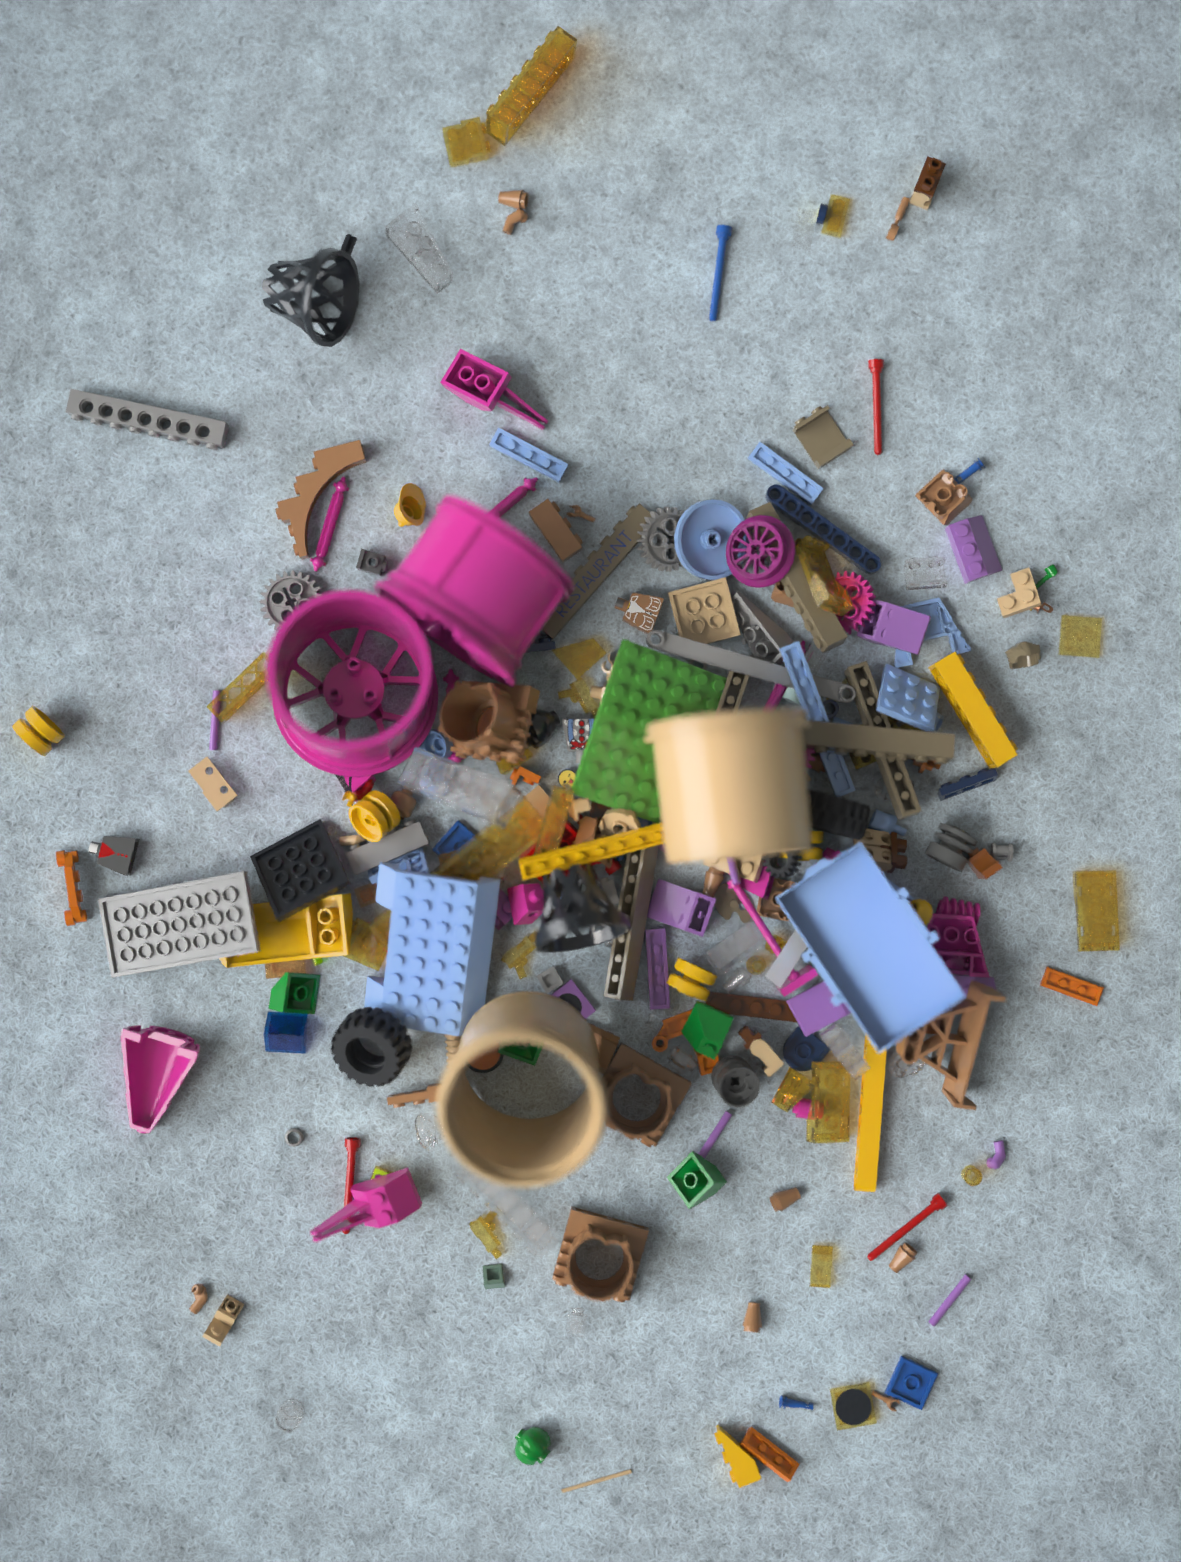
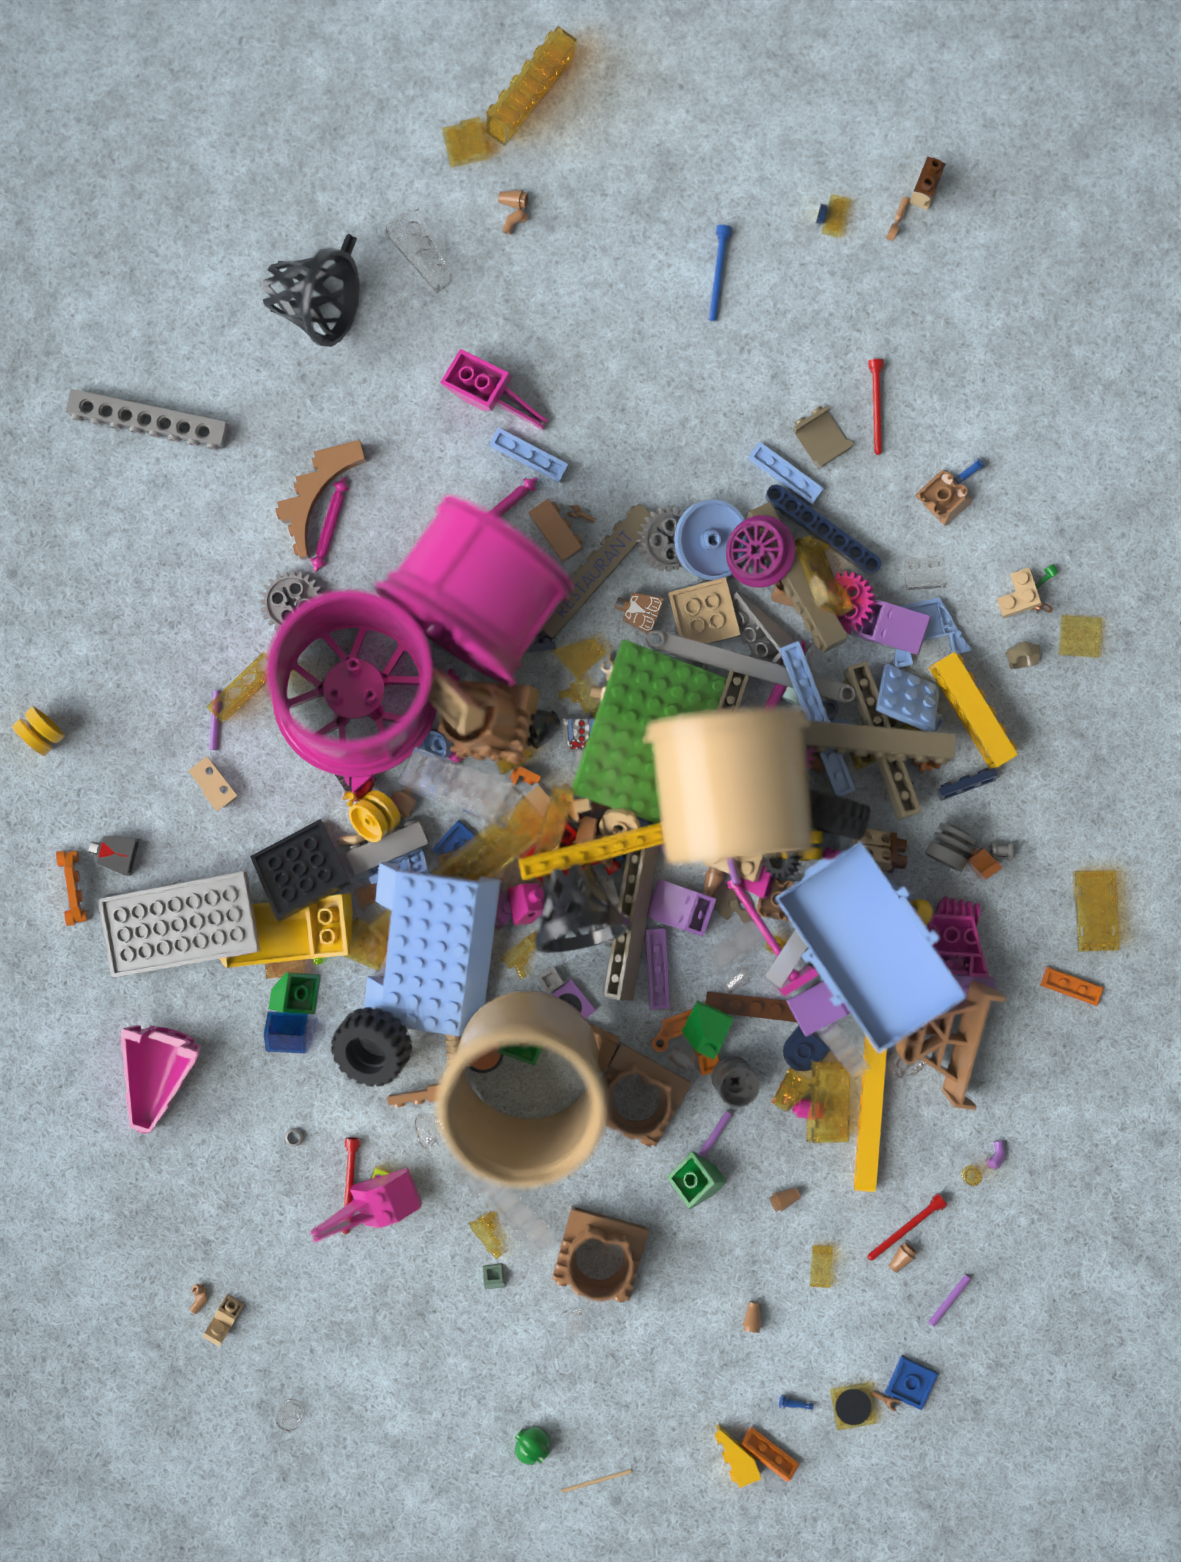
dark grey brick [356,548,388,576] -> none
yellow piece [394,483,426,527] -> none
light yellow tile [558,769,576,789] -> none
yellow wheel [666,957,718,1002] -> none
tan hips [738,1024,784,1077] -> none
clear yellow cone [746,955,766,975] -> none
light blue piece [868,809,907,836] -> none
medium lavender slope [945,515,1003,584] -> none
none -> tan slope [427,667,484,735]

